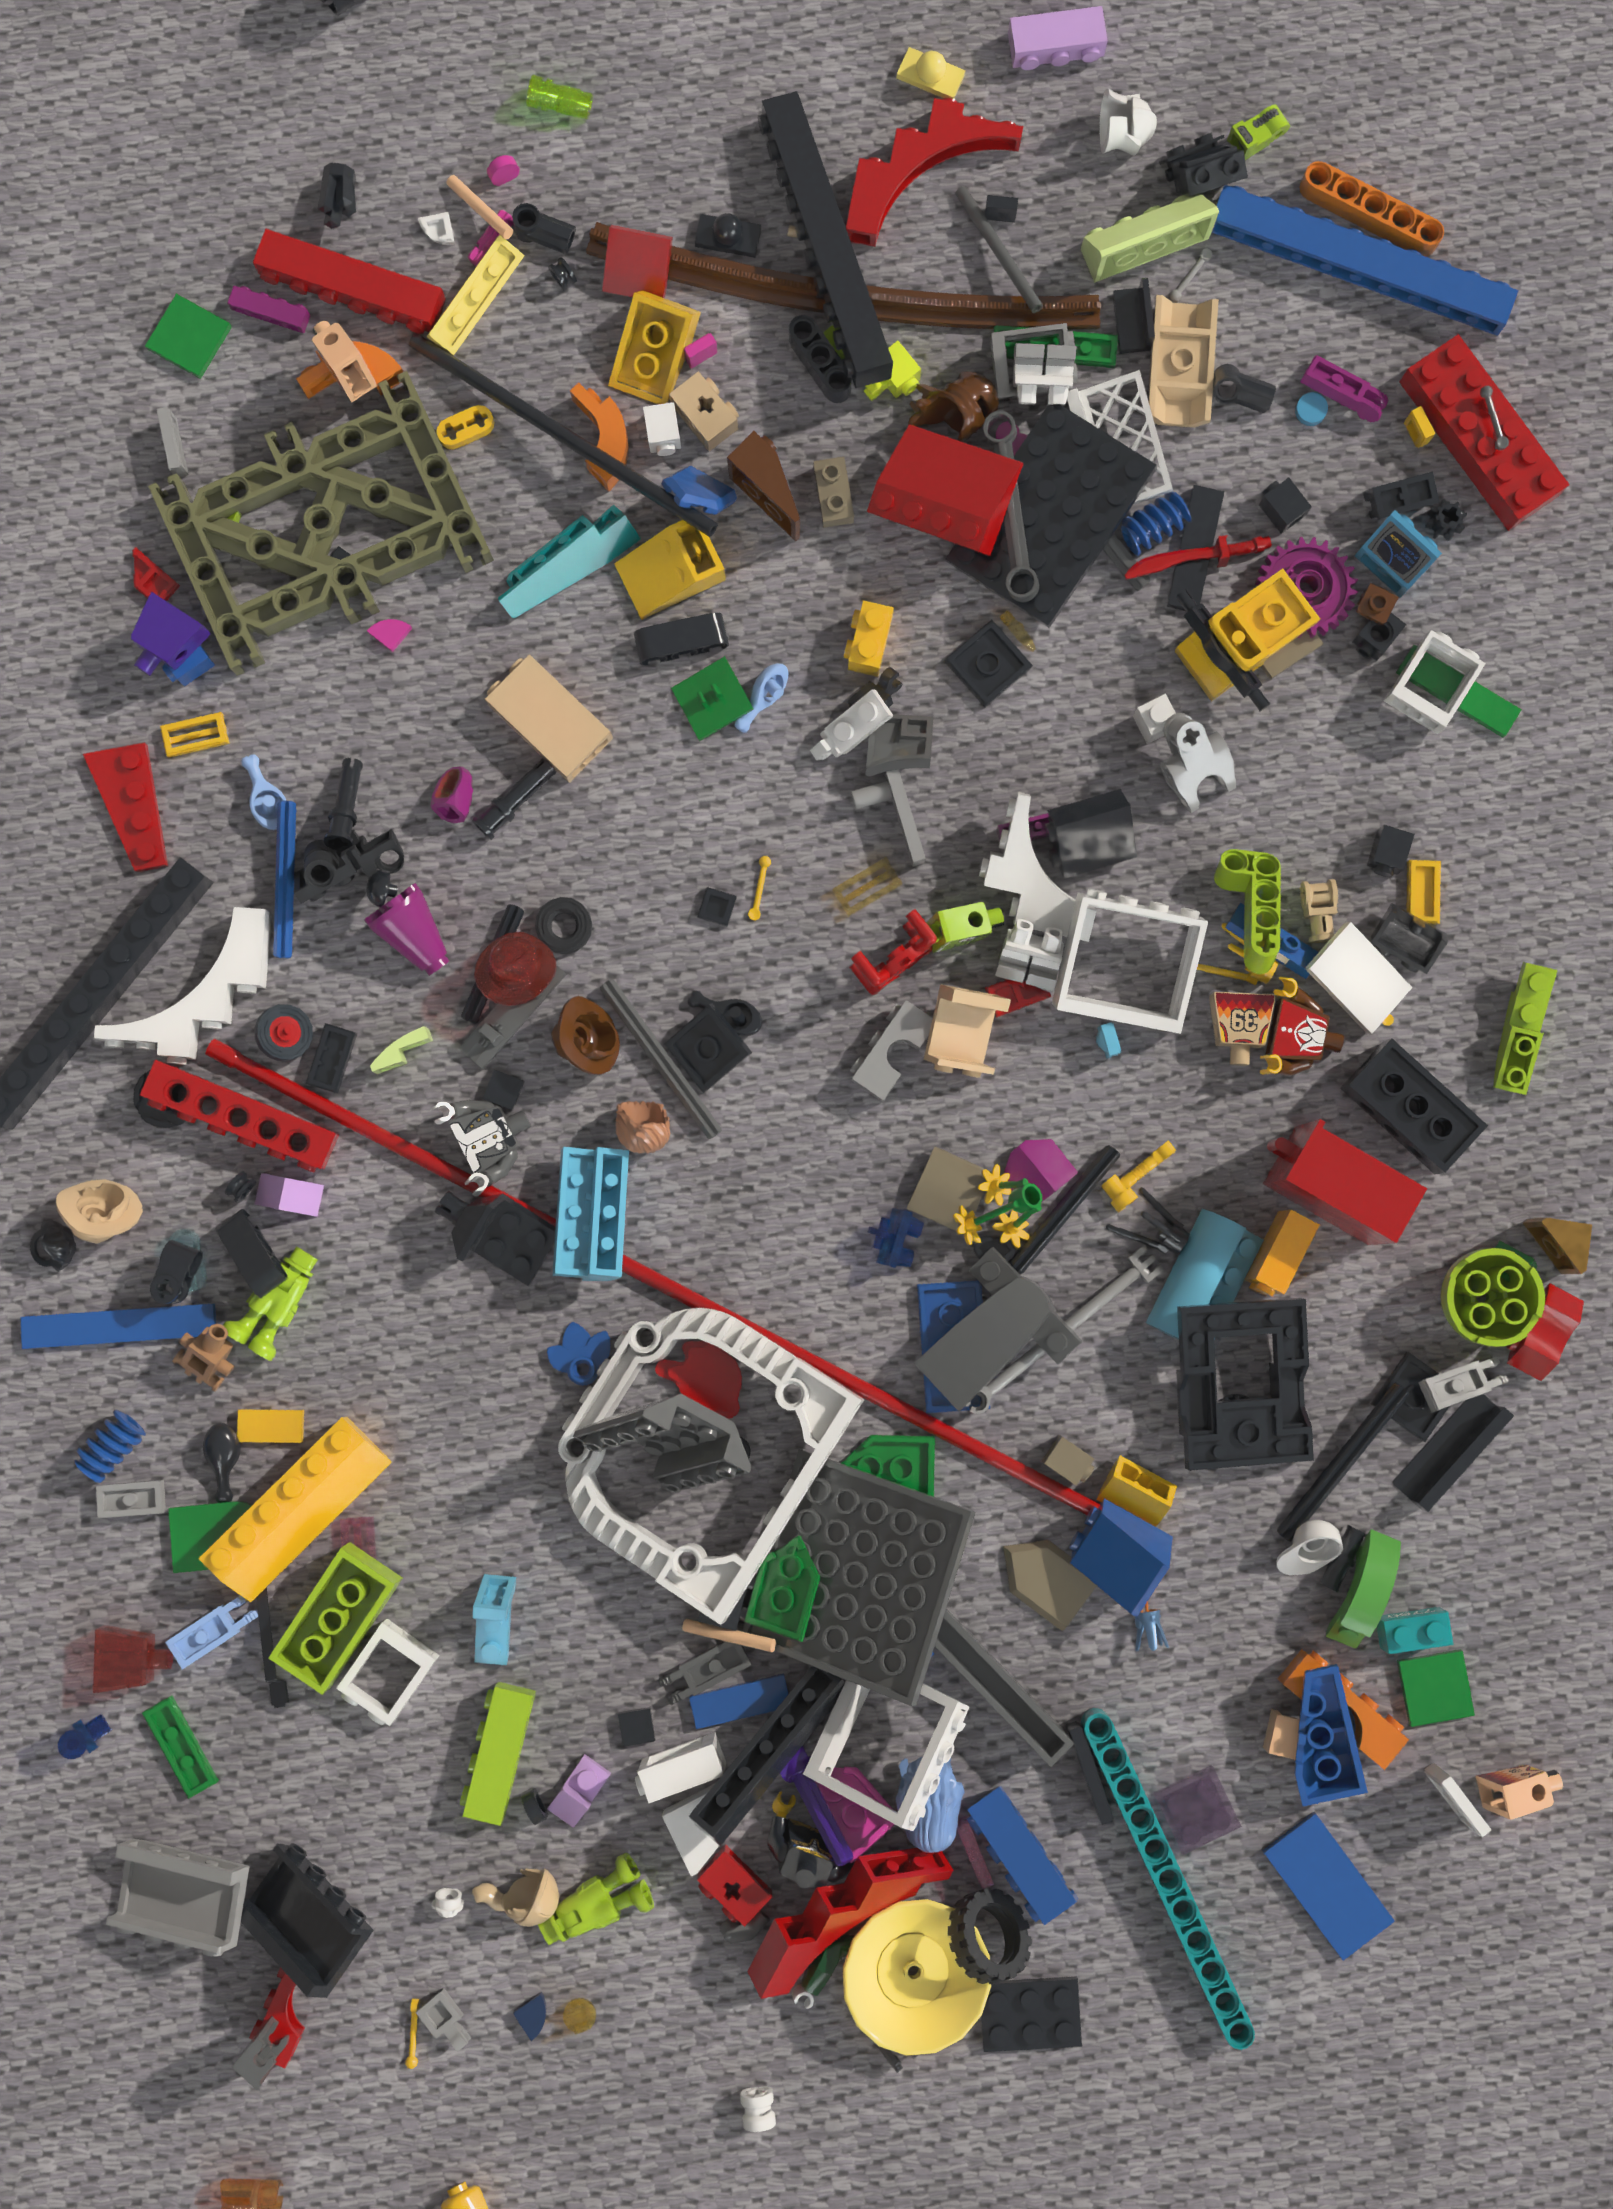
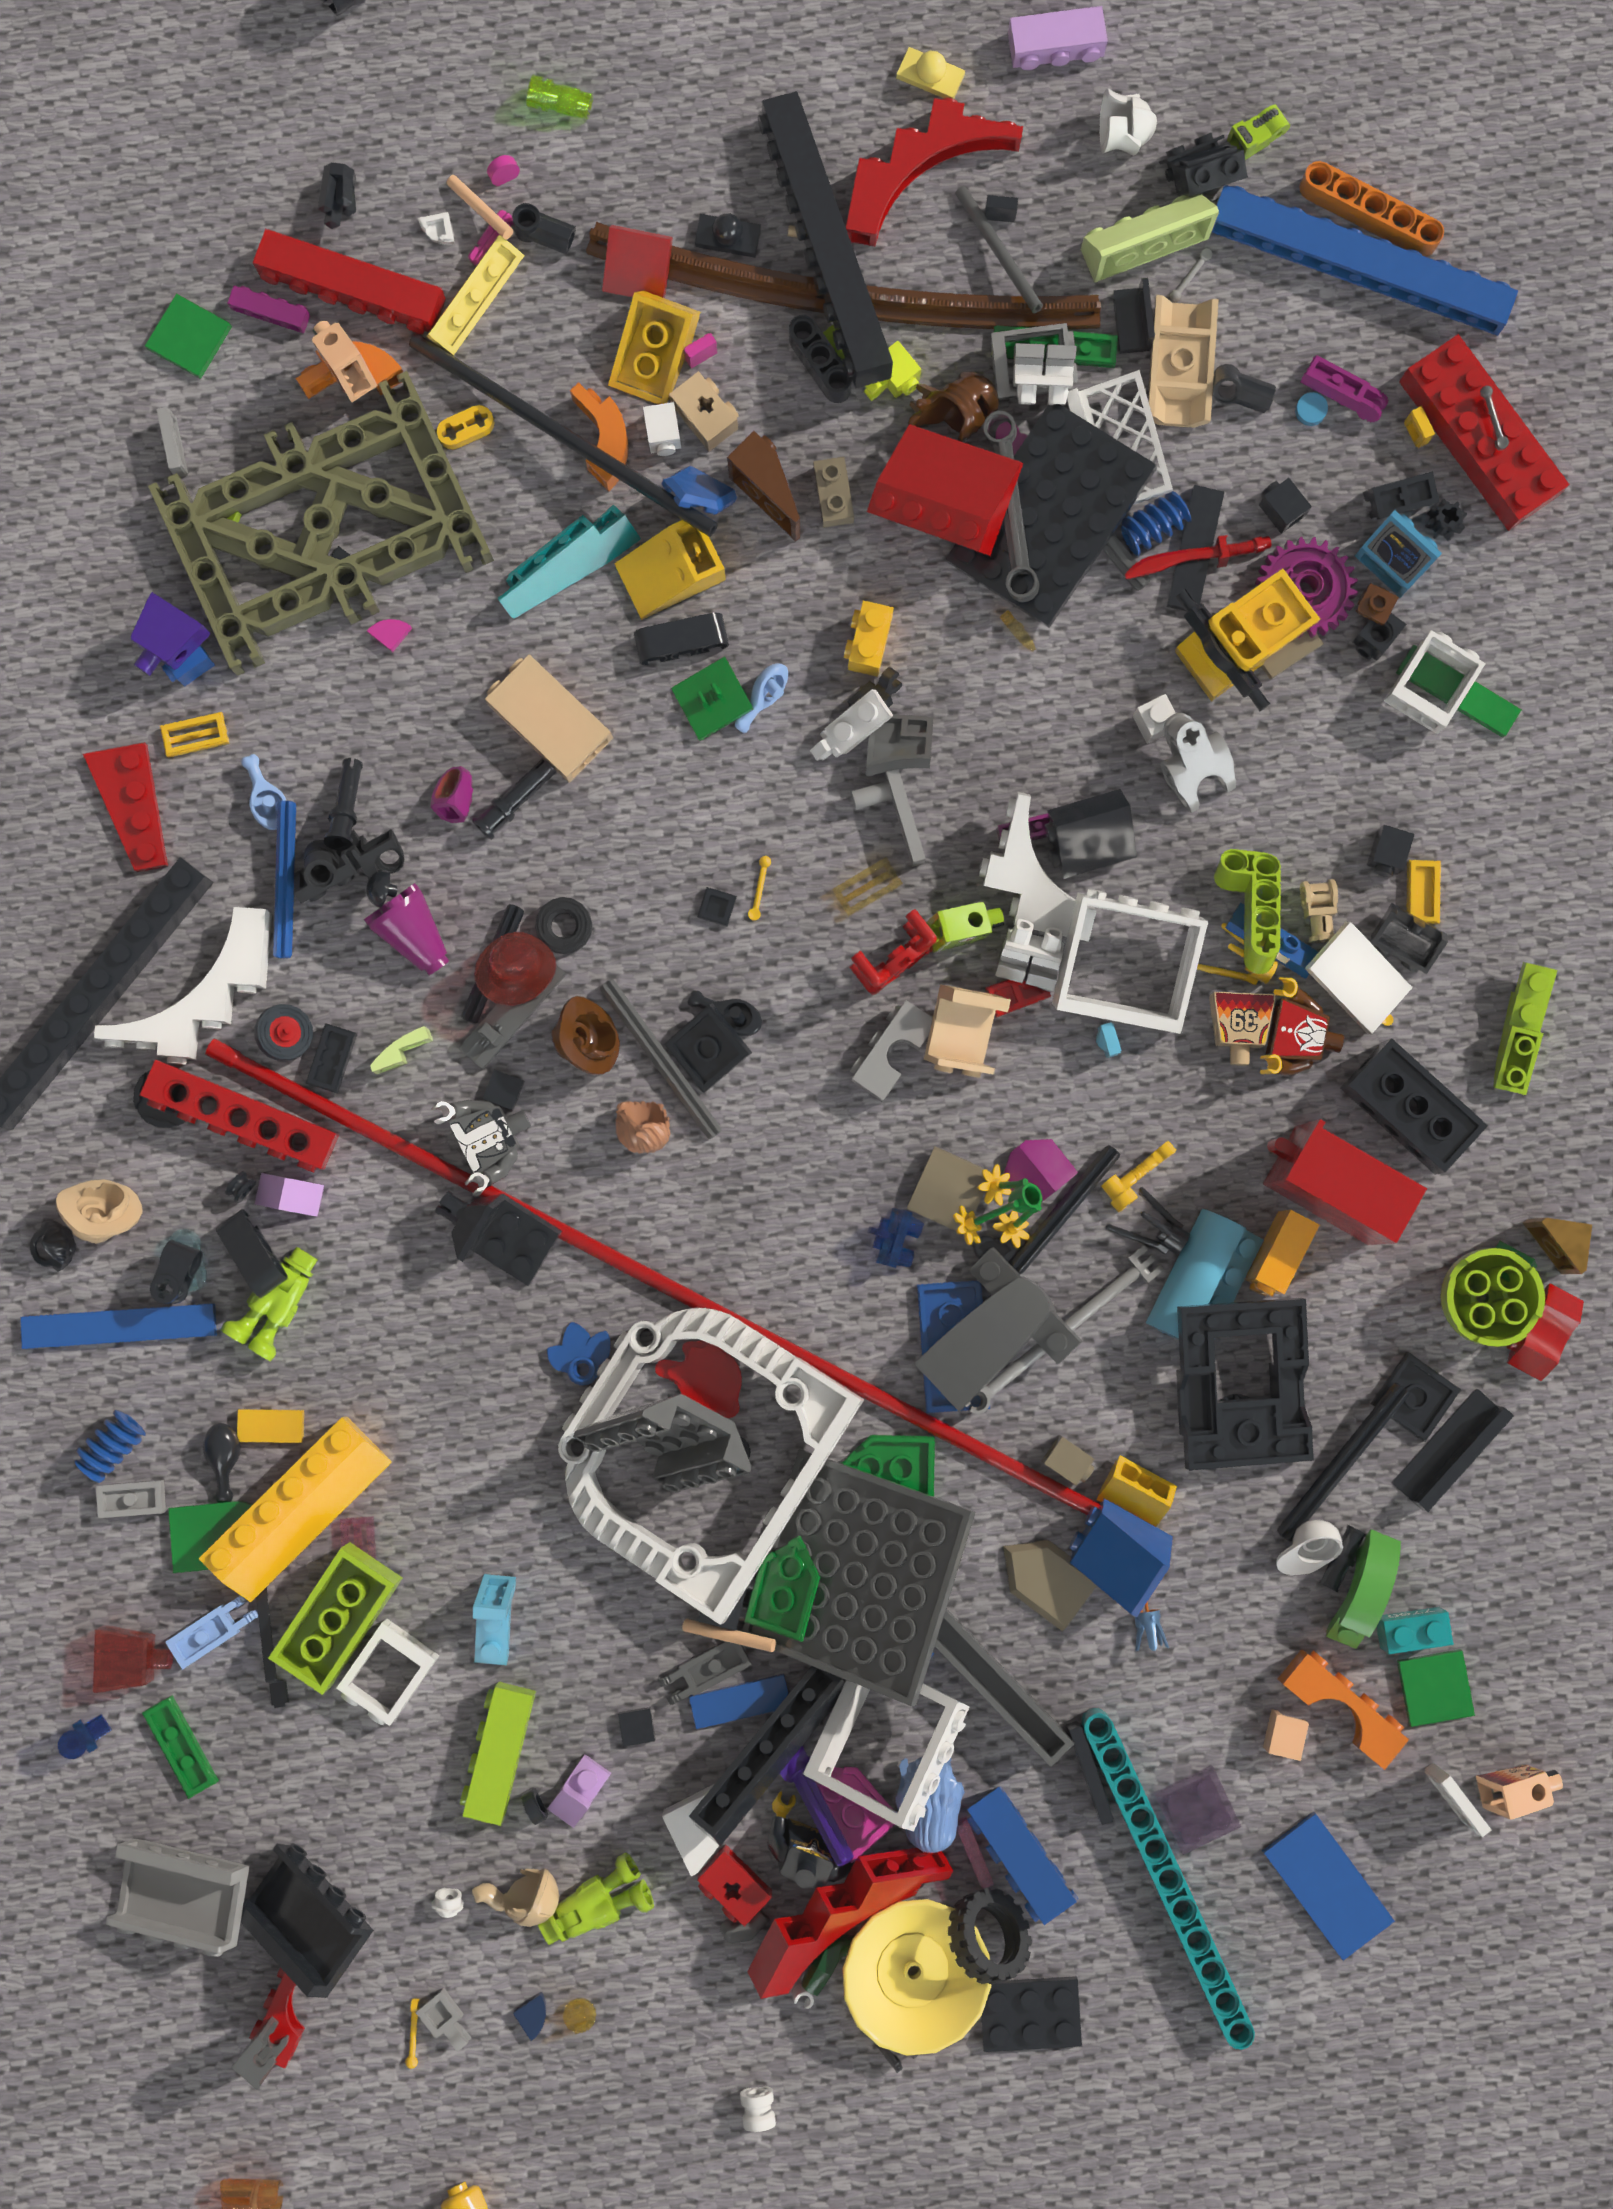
red tile [132,547,180,601] -> none
medium nougat piece [172,1324,235,1392] -> none
black bush [548,257,577,291] -> none
medium azure brick [553,1147,629,1281] -> none
white window [635,1732,726,1803] -> none
black tile [944,619,1033,708] -> none
blue wedge [1294,1664,1368,1807] -> none
light grey hinge [1419,1357,1509,1413] -> none

